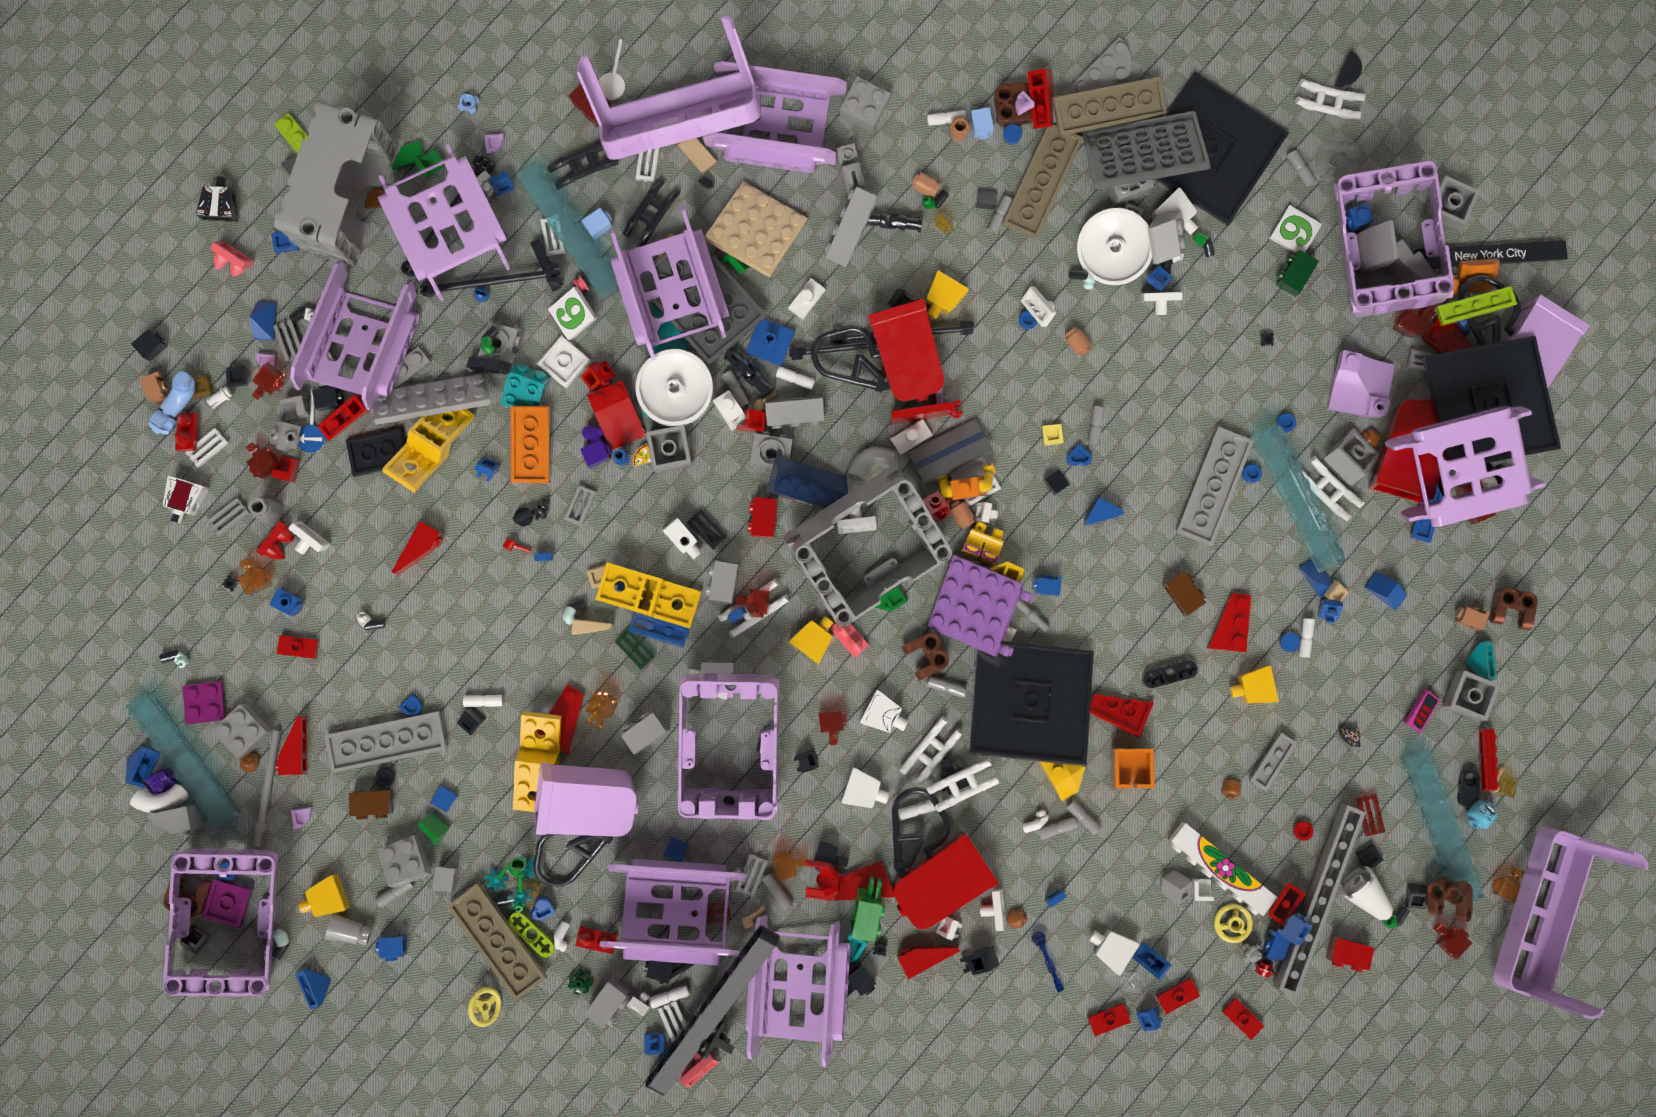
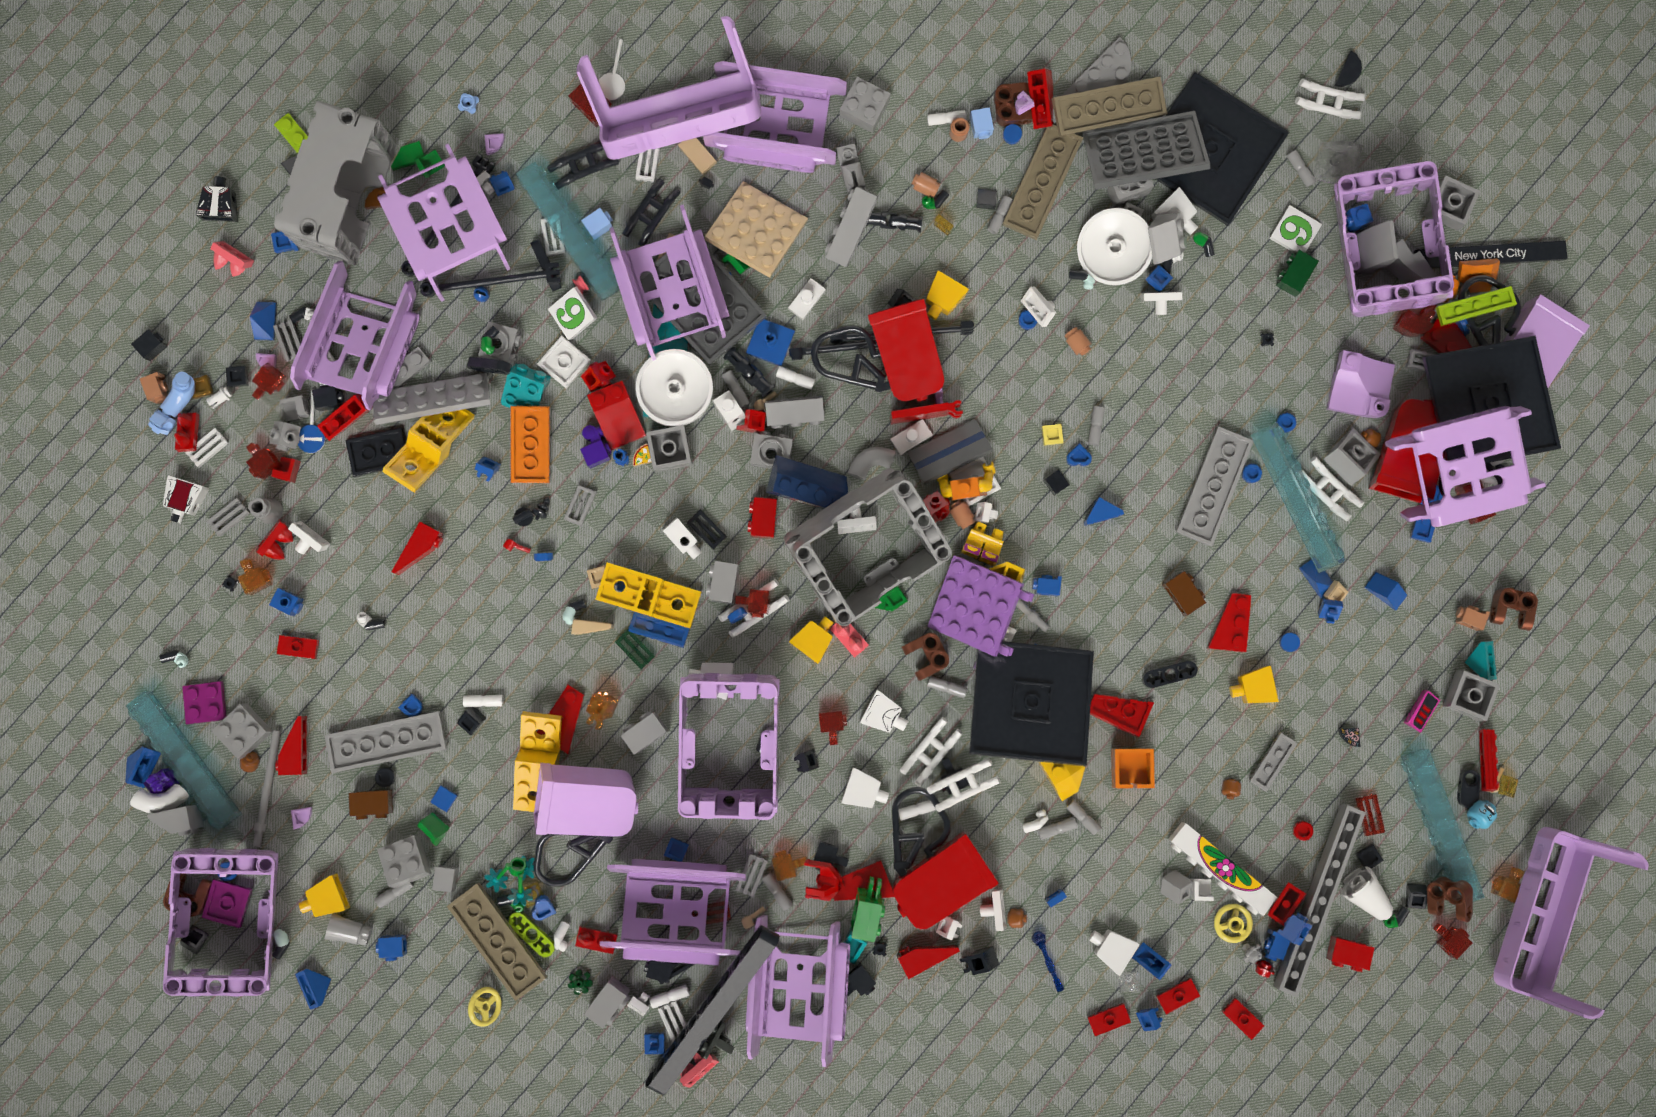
white piece [1298,618,1315,658] -> none

